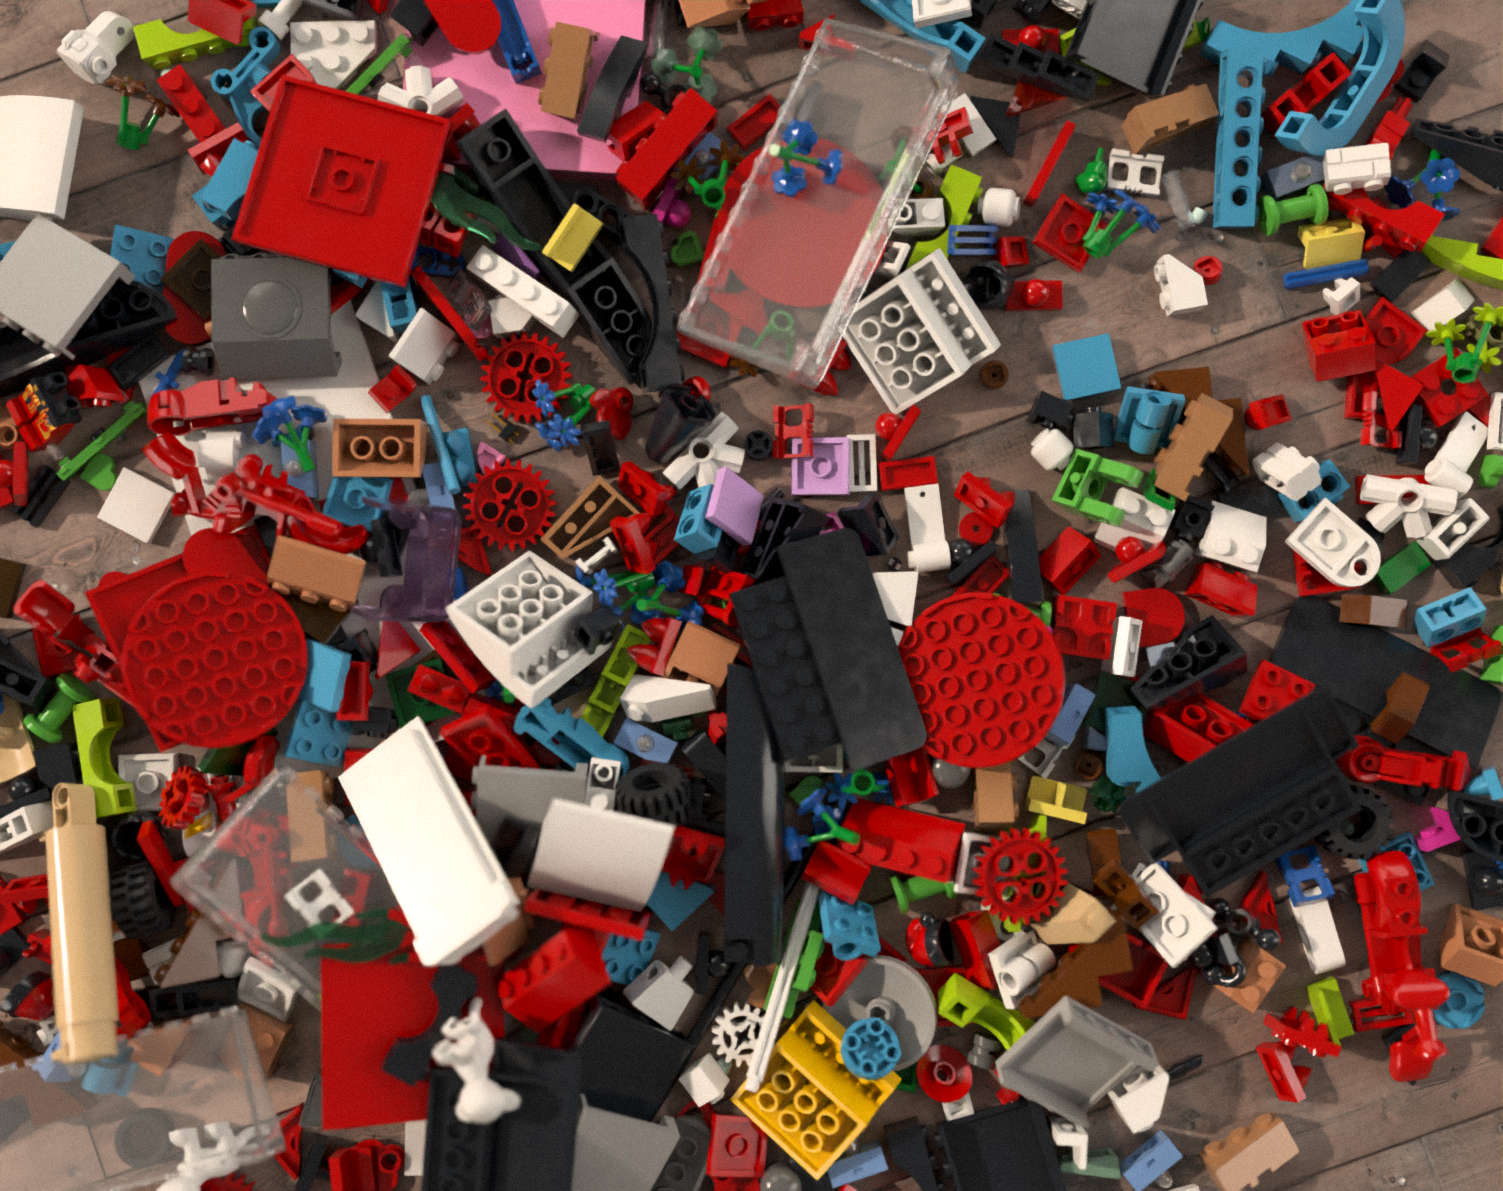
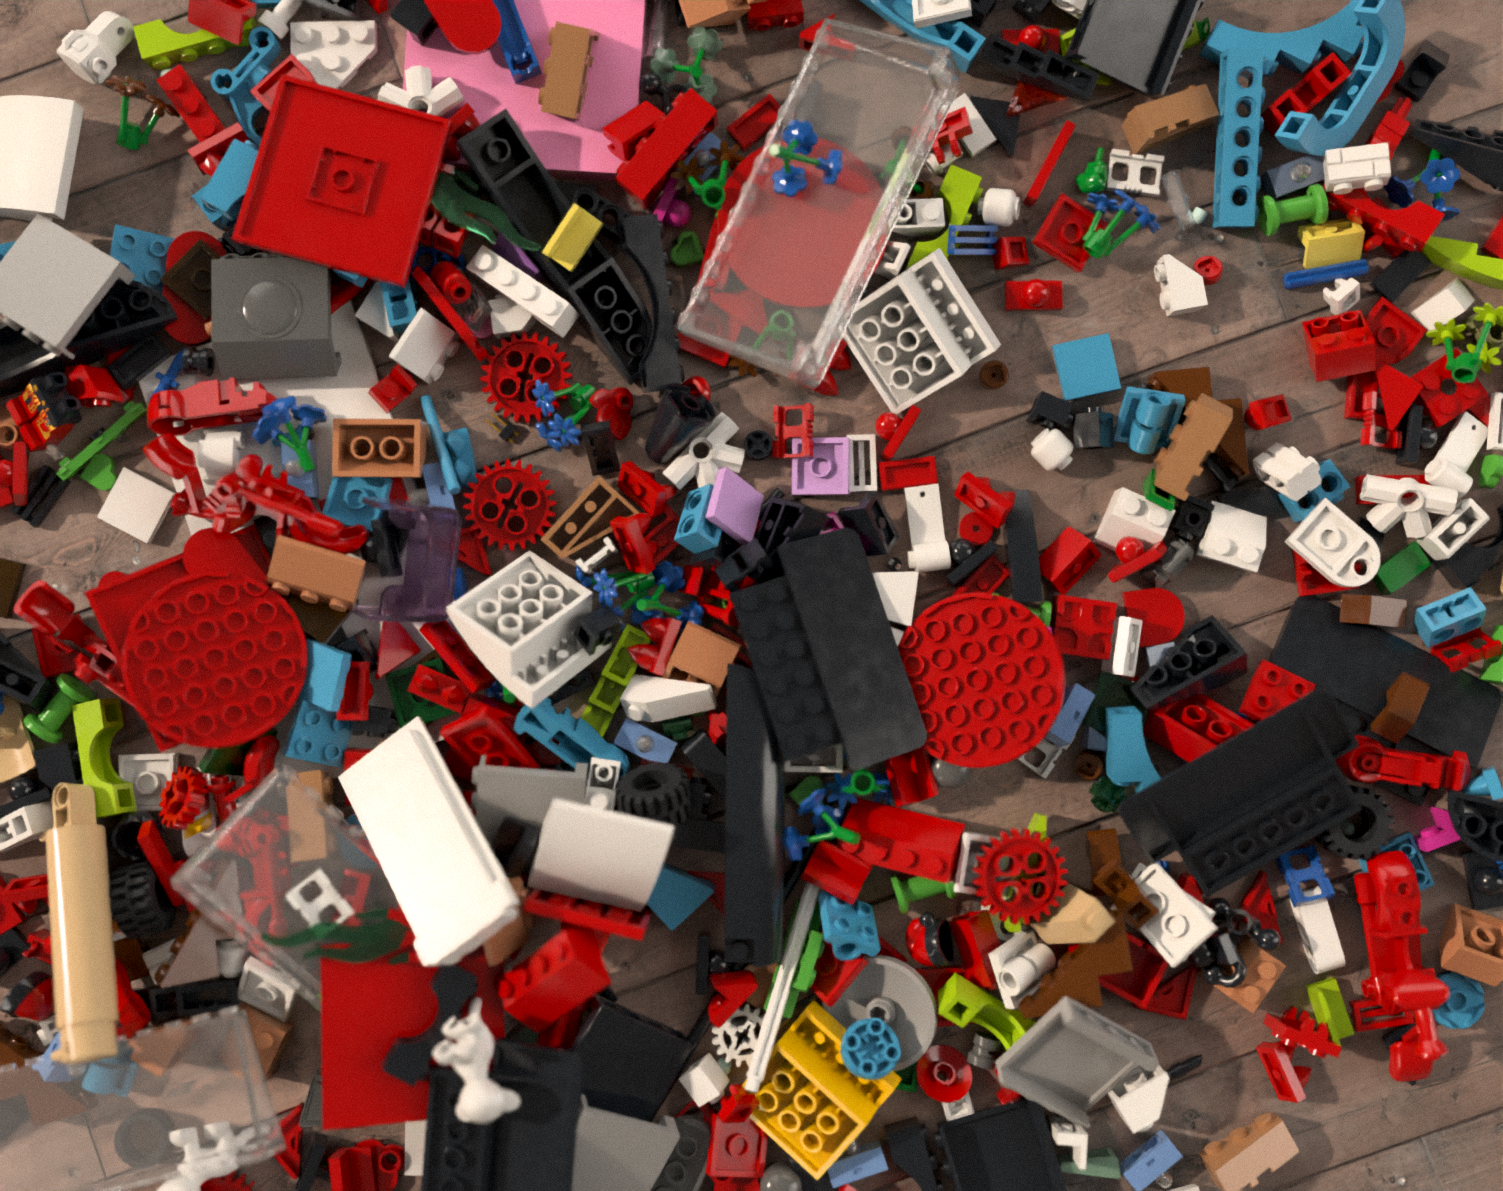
bright green piece [346,33,425,95] -> none
bright pink tile [477,441,507,475] -> none
black slope [577,35,649,143] -> none
dark azure plate [602,928,661,985] -> none
white torso [623,955,694,1031] -> none
red piece [660,826,725,890] -> none
black hair [963,260,1015,311] -> none
medium nougat wedge [971,760,1019,834] -> none
light yellow panel [1024,775,1087,824] -> none
bright green brick [1052,448,1144,527] -> none
red slope [1184,560,1258,618] -> none
none -> red head [430,261,472,304]
none -> red slope [707,970,759,1028]
none -> black piece [714,538,775,593]
none -> red tile [718,1084,759,1123]

